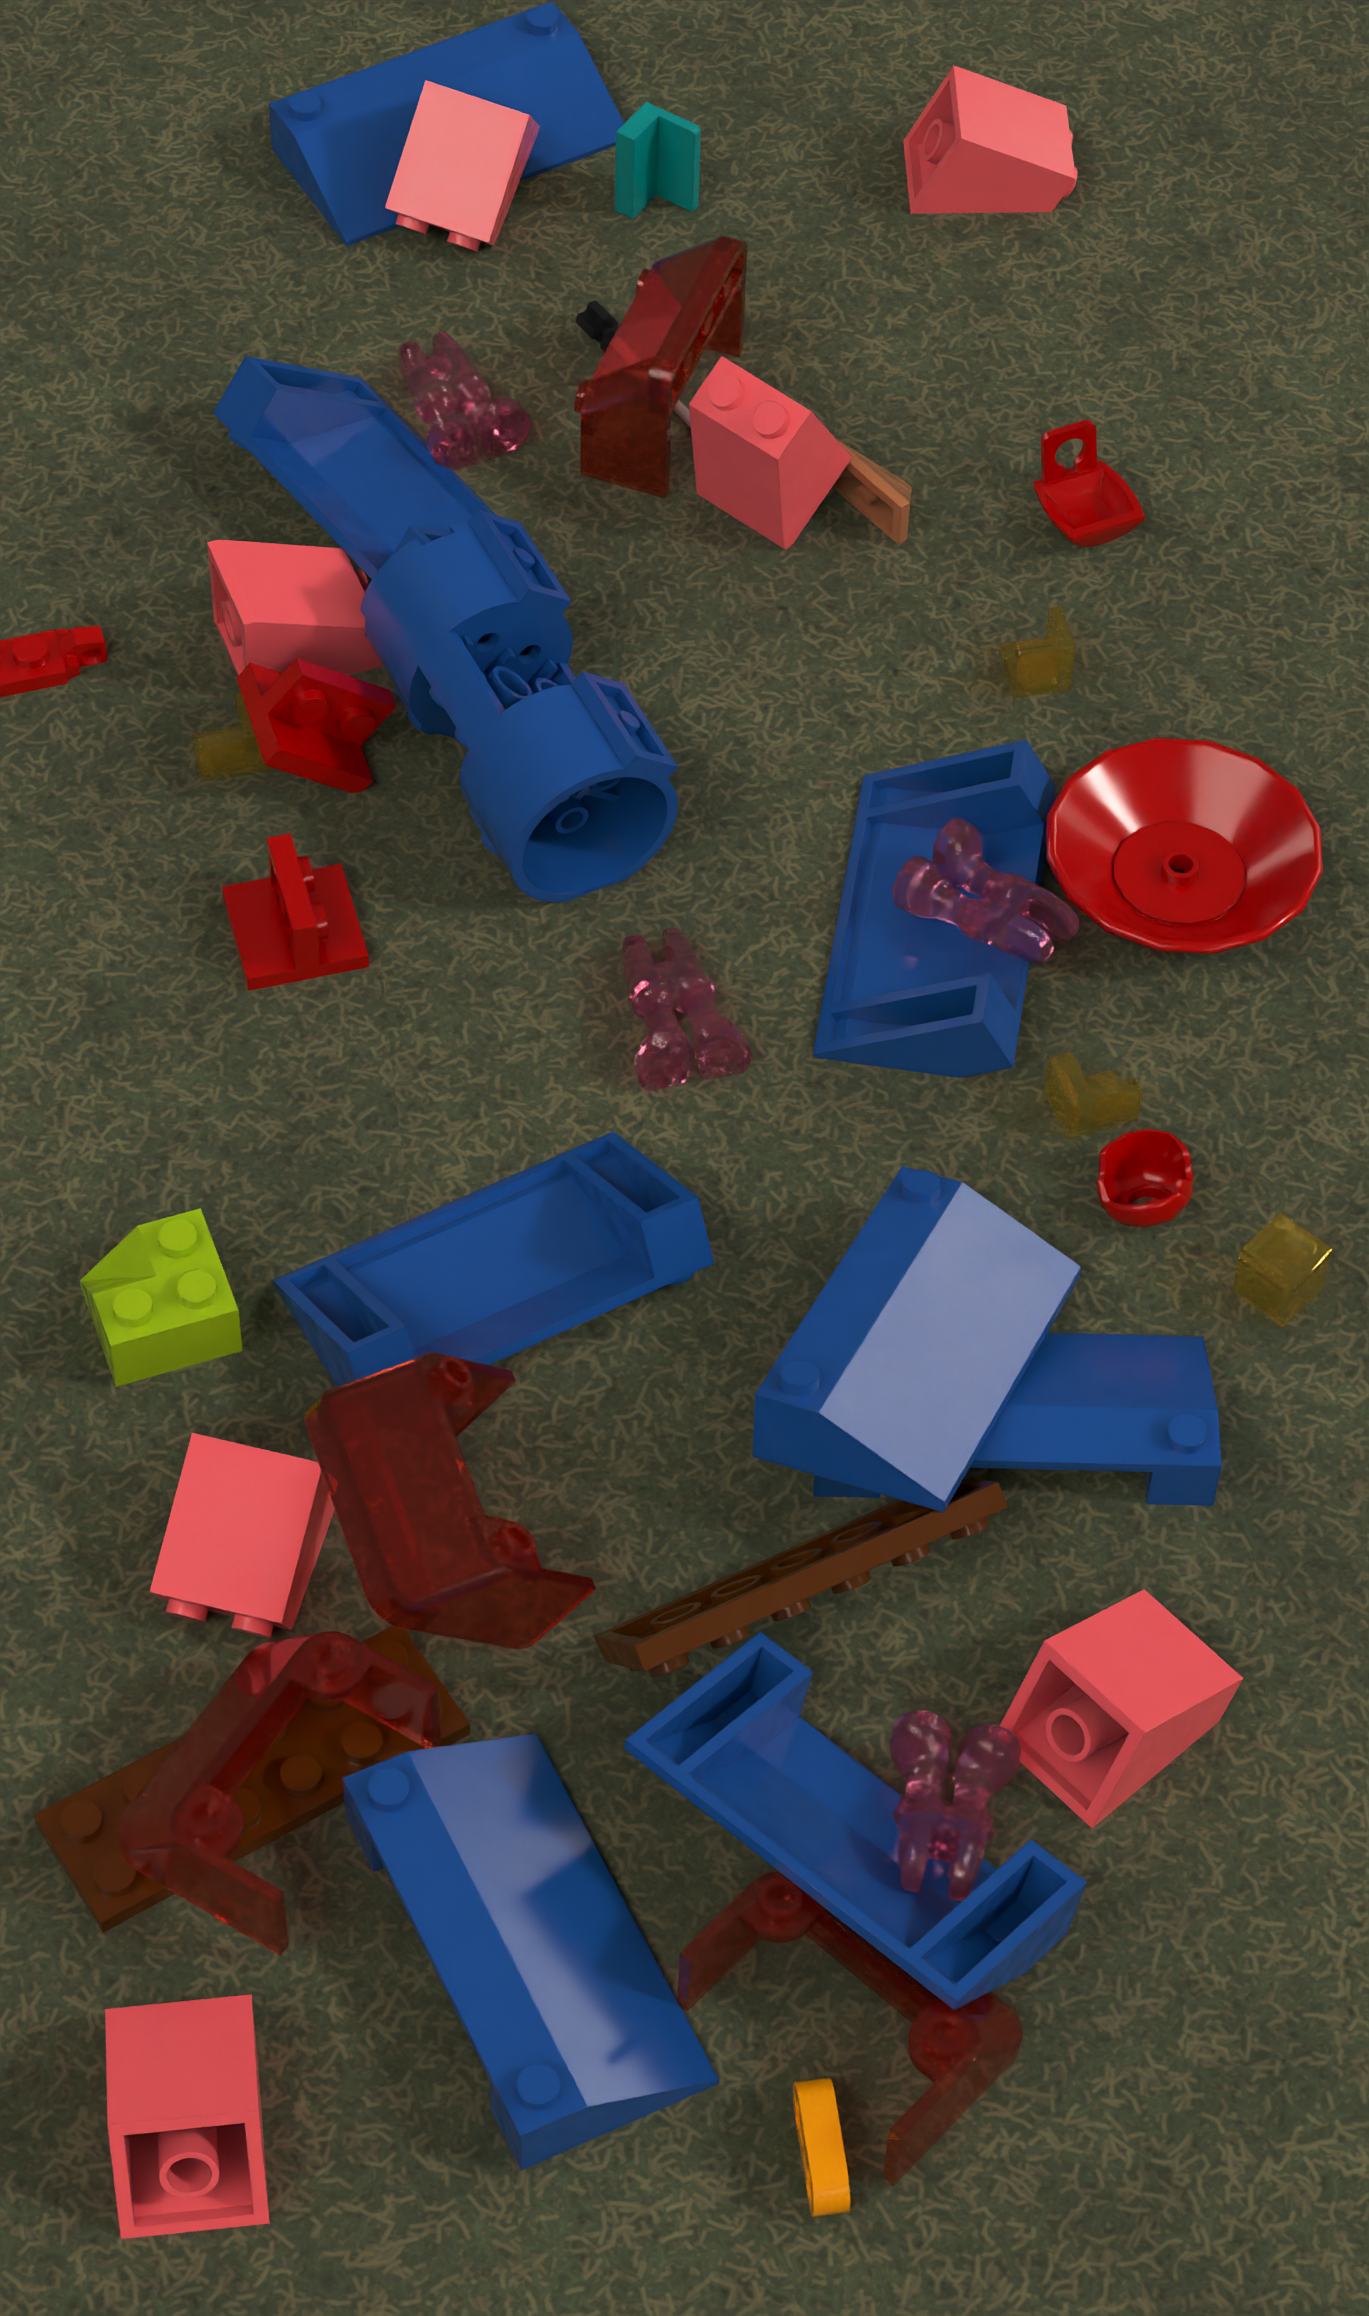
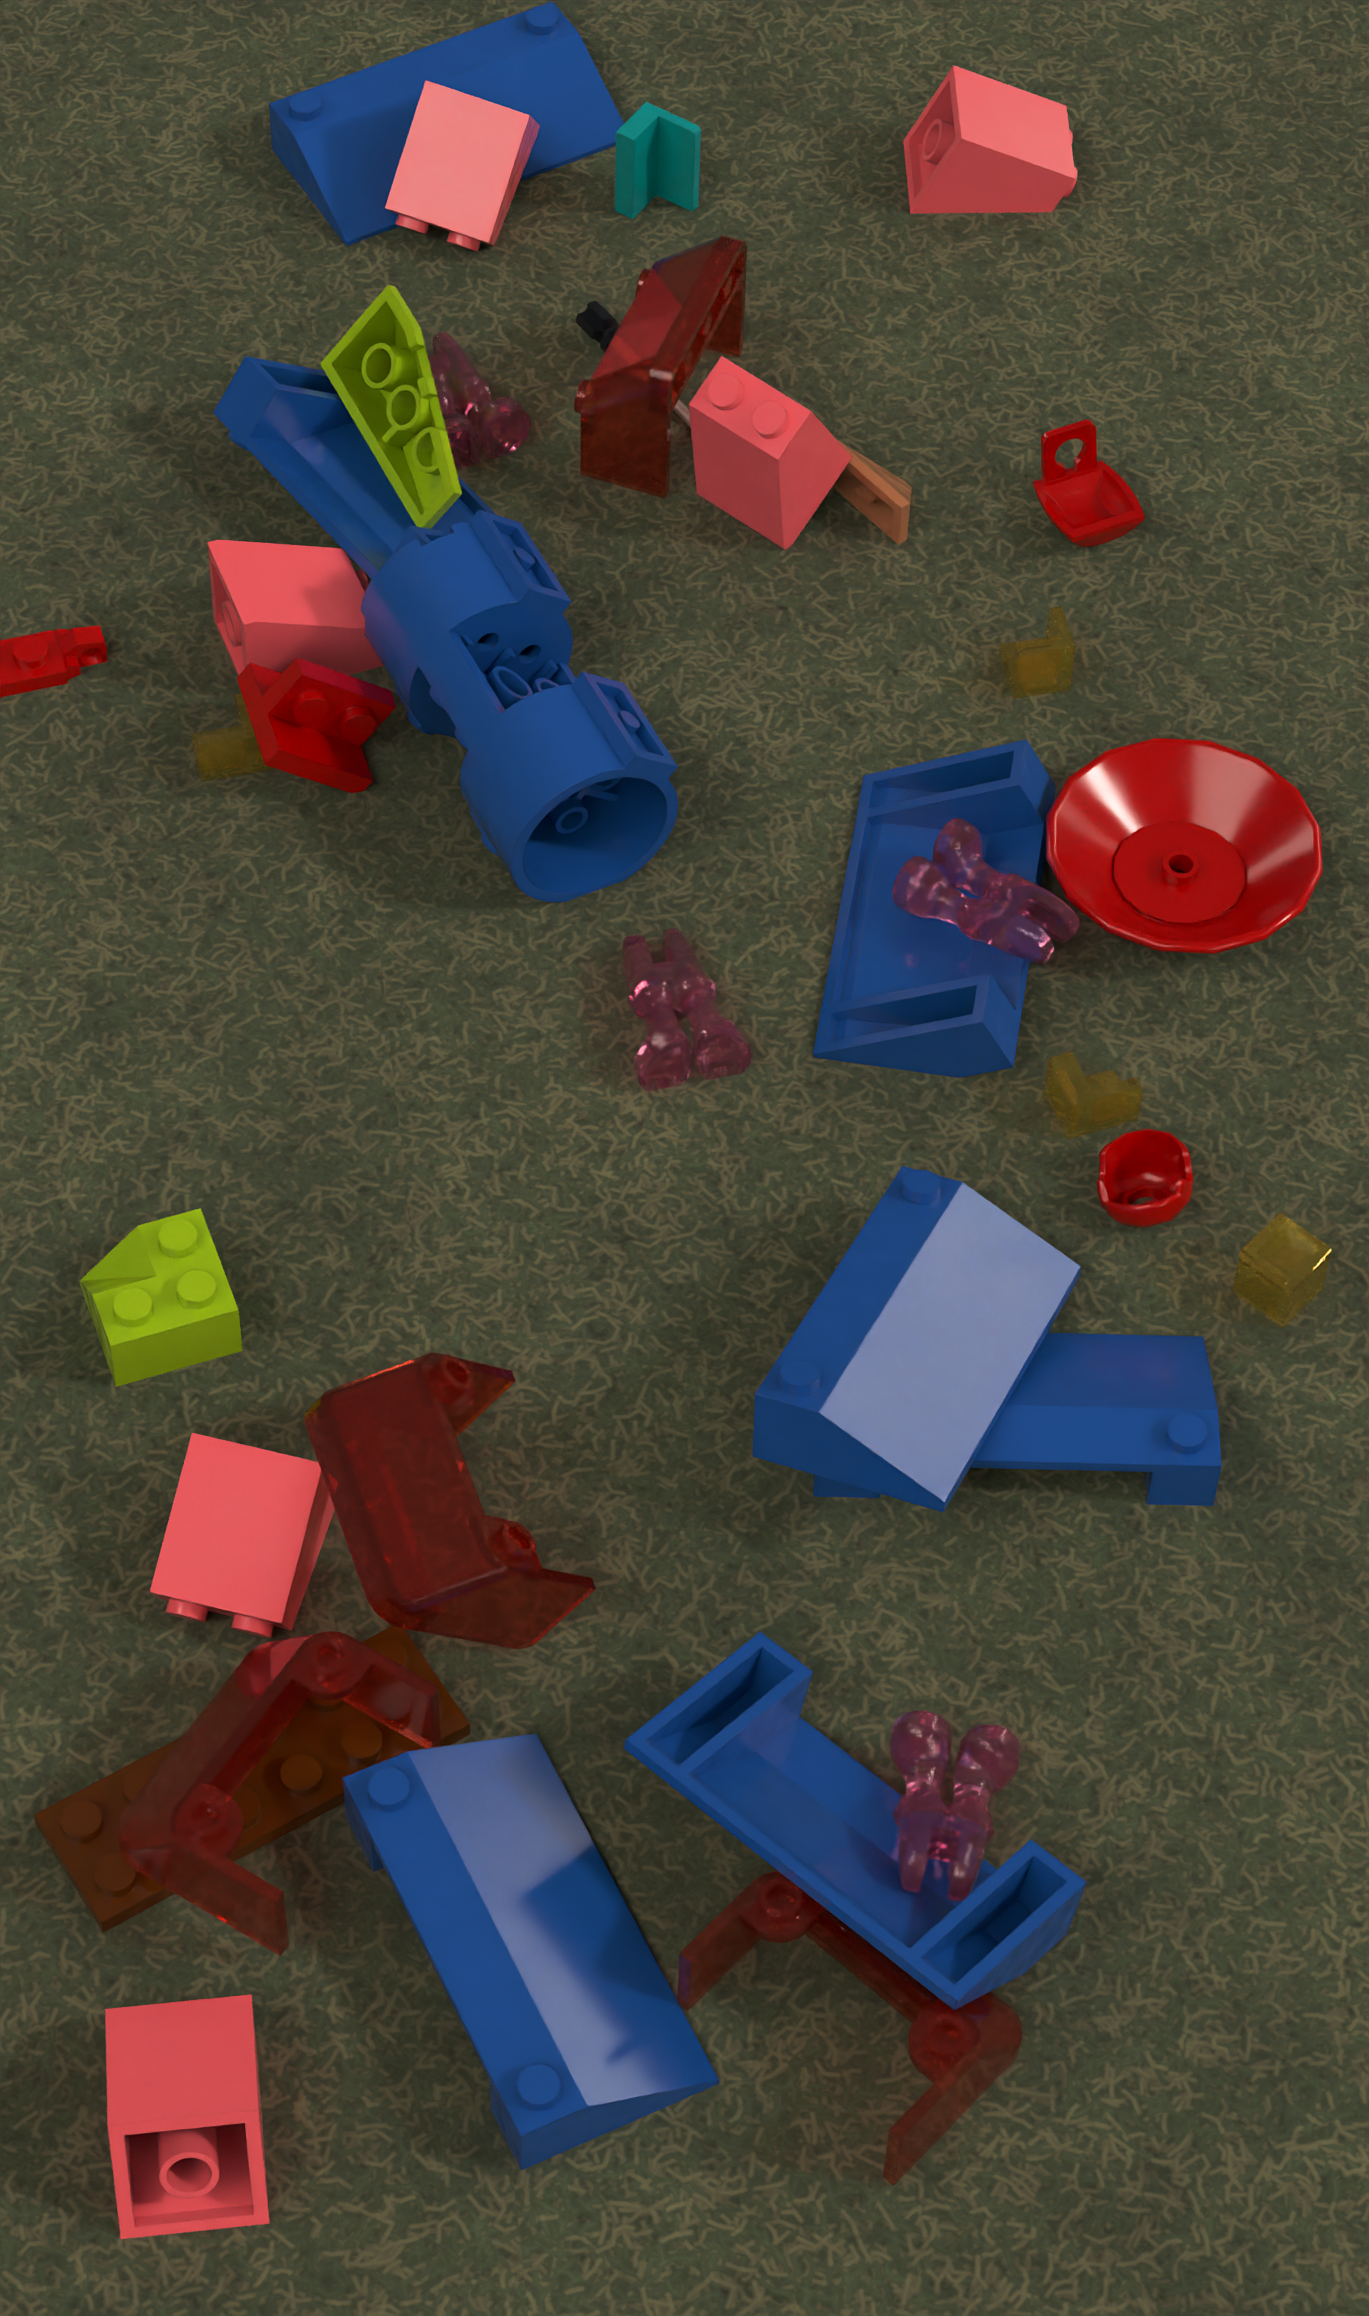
red bracket [222,833,369,991] -> none
blue slope [273,1131,714,1420] -> none
reddish brown plate [594,1478,1008,1676] -> none
light orange beam [793,2078,850,2217] -> none
coral slope [994,1589,1243,1828] -> none
none -> lime wedge [320,285,462,529]

